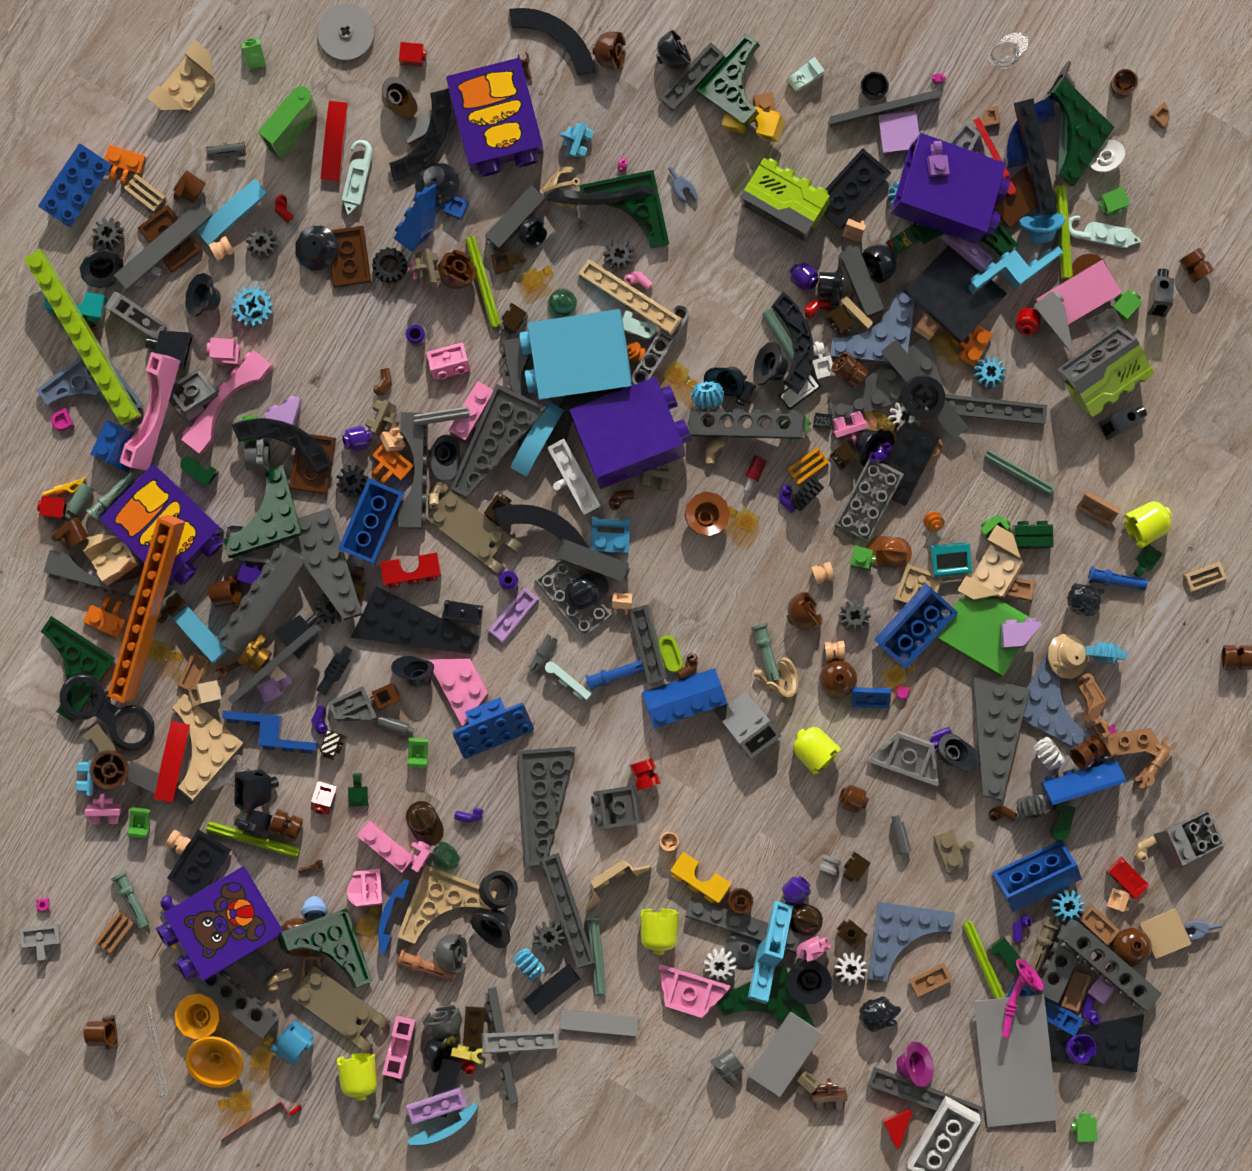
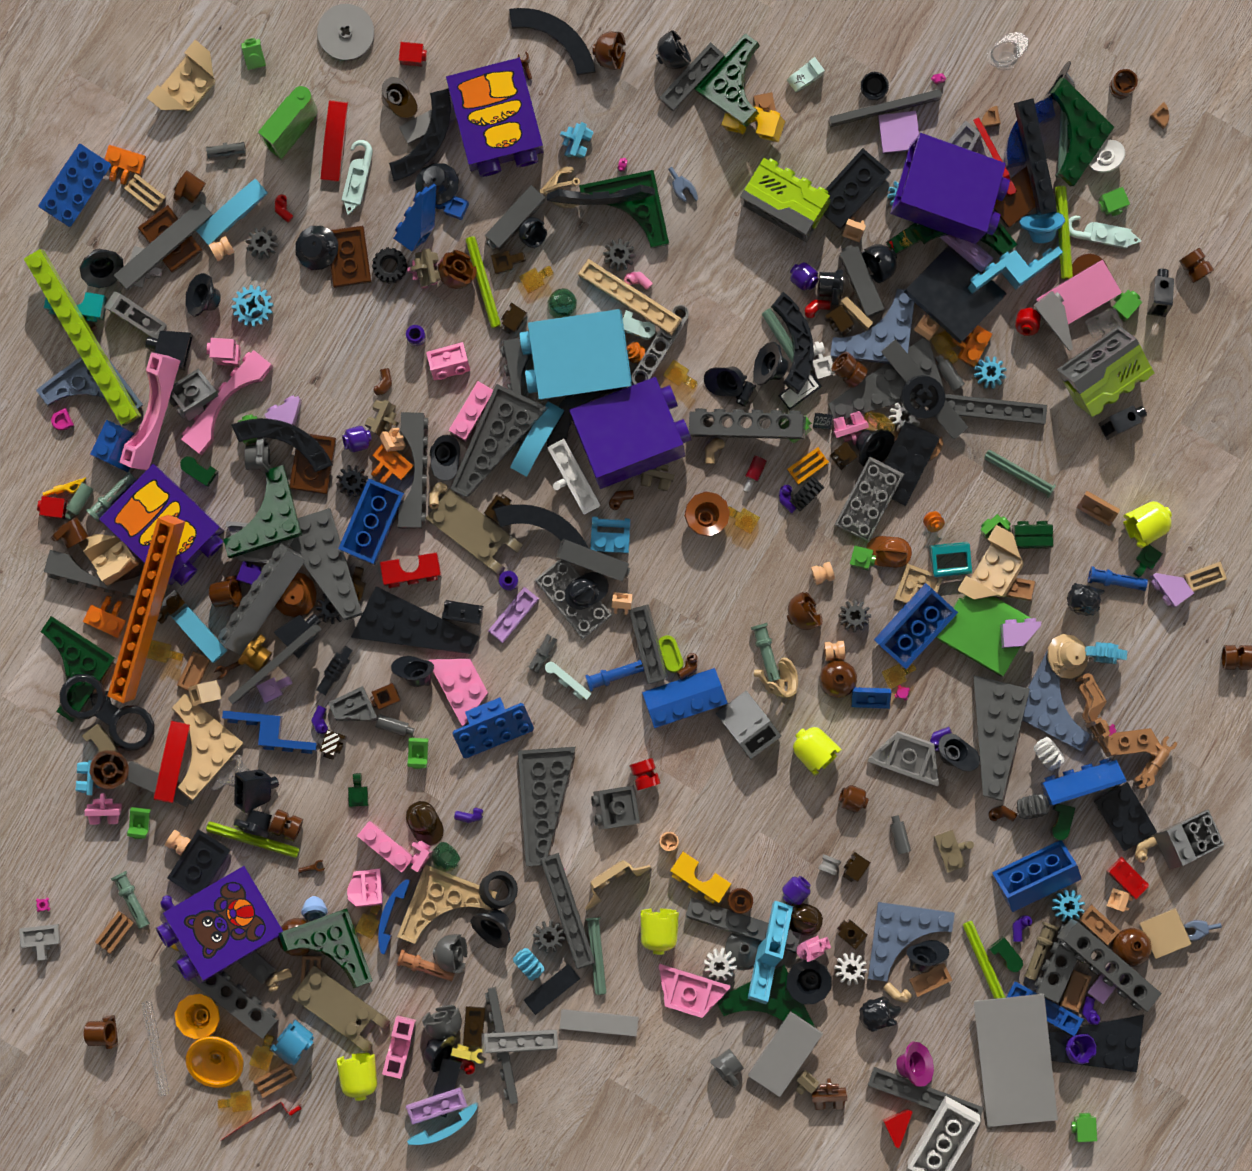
dark grey gear [92,217,125,250] -> none
bracket [311,782,336,815] -> none
hinge [373,1076,404,1121] -> none
light grey axle [414,407,470,426] -> none
medium azure gear [691,381,724,409] -> none
dark purple arm [869,442,892,462] -> none
medium lavender plate [927,141,950,177] -> none
dark pink dish [1001,958,1044,1038] -> none
reddish brown wheel [1070,735,1107,770] -> none
none -> medium nougat tile [254,1063,297,1098]
none -> dark orange hat [275,573,317,617]
none -> tan arm [883,982,912,1003]
none -> black piece [907,940,949,973]
none -> dark grey cylinder [935,354,965,392]
none -> black plate [1094,782,1157,852]
none -> lavender slope [1150,573,1194,608]

